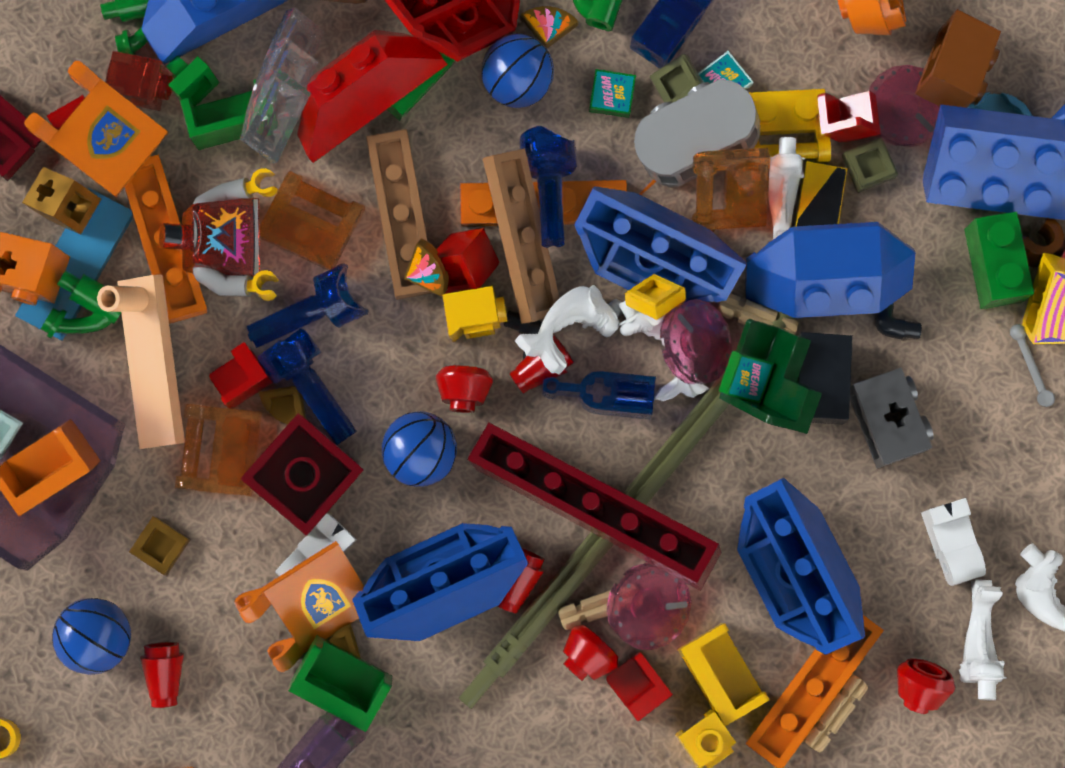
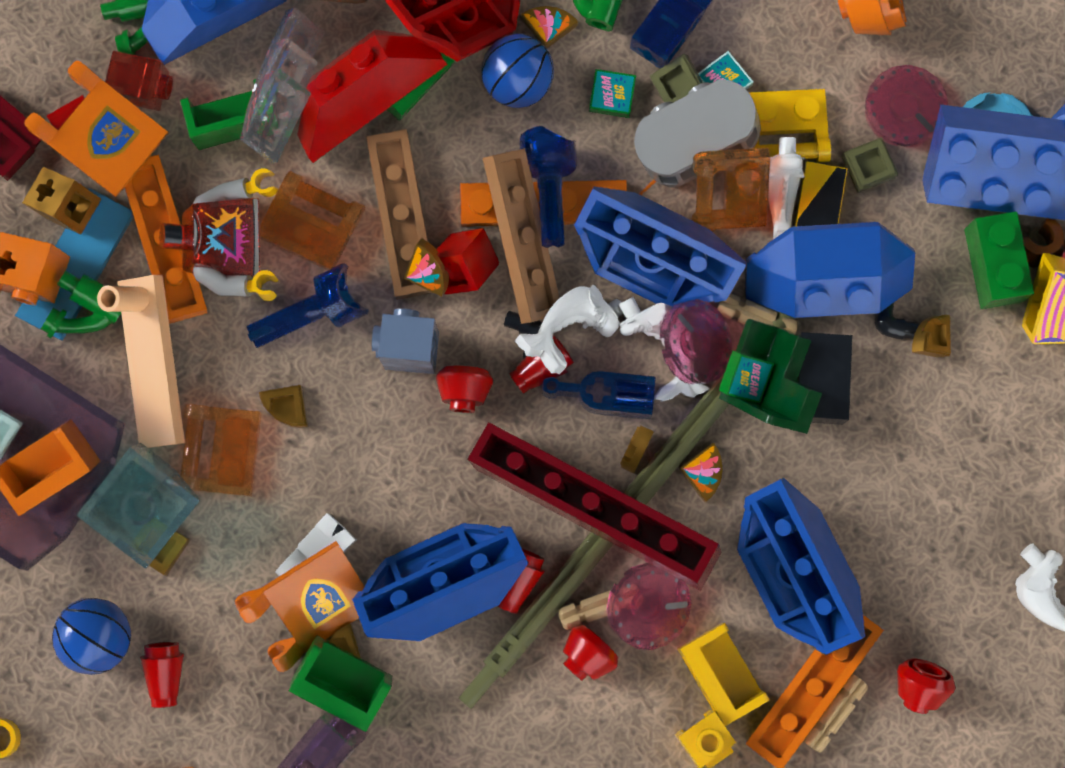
green tile [166,55,220,106] -> none
red panel [209,342,273,410] -> none
dark red brick [240,413,364,536] -> none
clear blue piece [258,328,357,445] -> none
blue piece [382,411,457,487] -> none
yellow window [442,286,508,342] -> none
red panel [606,652,673,721] -> none
yellow tile [625,274,686,320] -> none
red panel [817,91,881,143] -> none
flat silver brick [850,367,934,468] -> none
dark orange brick [915,9,1001,108] -> none
white leg [921,498,986,586] -> none
white animal [959,579,1007,700] -> none
light grey hinge [1010,324,1055,407] -> none
none -> clear light blue slope [76,443,201,569]
none -> sand blue brick [372,309,439,374]
none -> pearl gold tile [620,425,654,474]
none -> tile [679,443,723,503]
none -> pearl gold tile [912,315,951,357]

